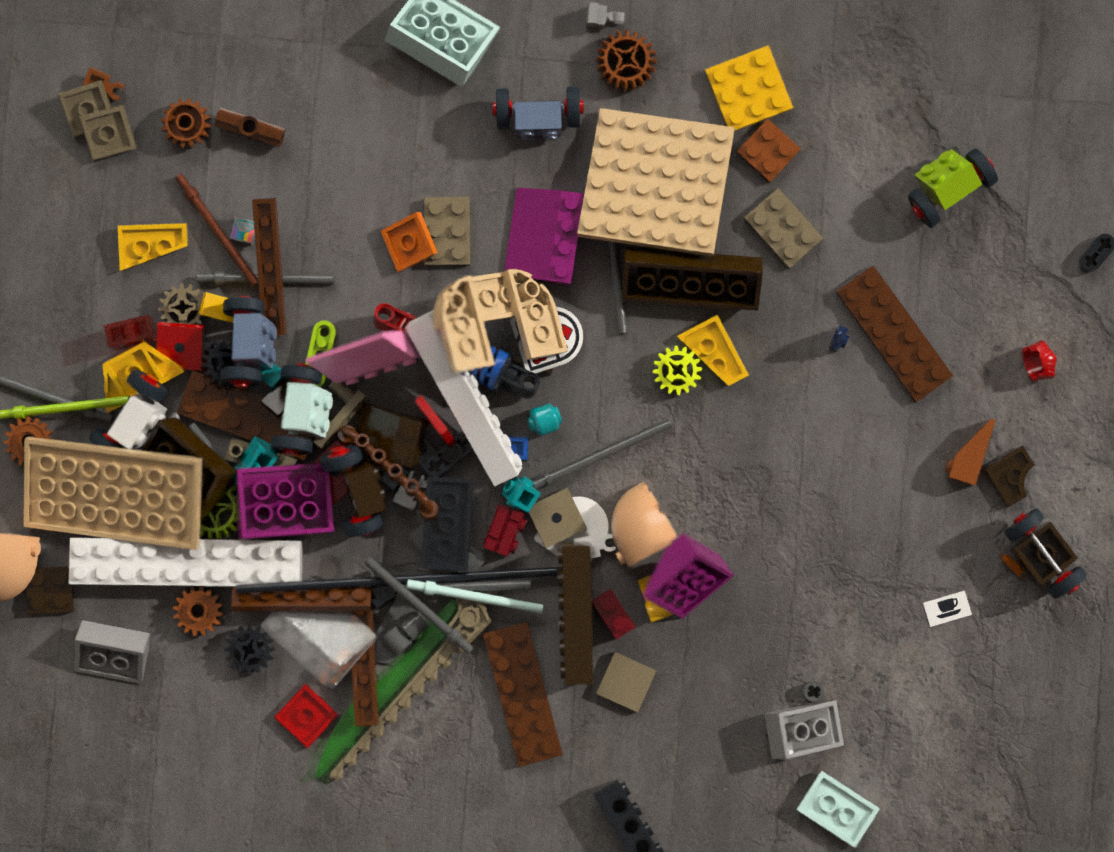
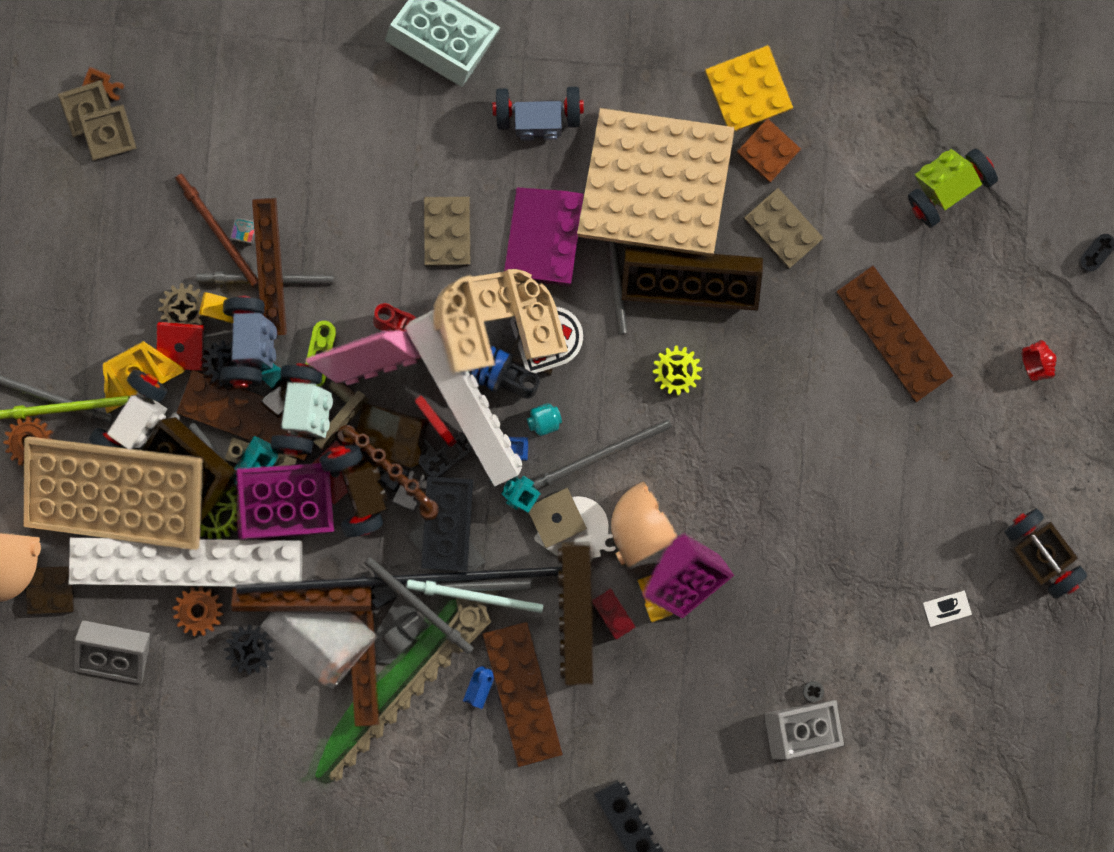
clear red brick [104,315,157,350] -> none
yellow wing [118,223,188,271] -> none
dark orange gear [161,98,212,149] -> none
reddish brown piece [214,107,286,148] -> none
red tile [274,683,339,749] -> none
orange plate [380,212,438,272] -> none
dark red brick [483,504,527,557] -> none
light grey piece [586,2,625,28] -> none
dark orange gear [596,30,657,91] -> none
dark tan tile [596,652,657,712] -> none
yellow wing [677,315,749,386] -> none
light aqua plate [797,771,880,847] -> none
dark blue plate [828,326,849,352] -> none
dark orange slope [944,418,996,486] -> none
dark brown tile [983,445,1035,508] -> none
orange piece [999,551,1027,579] -> none
none -> blue piece [463,666,494,709]

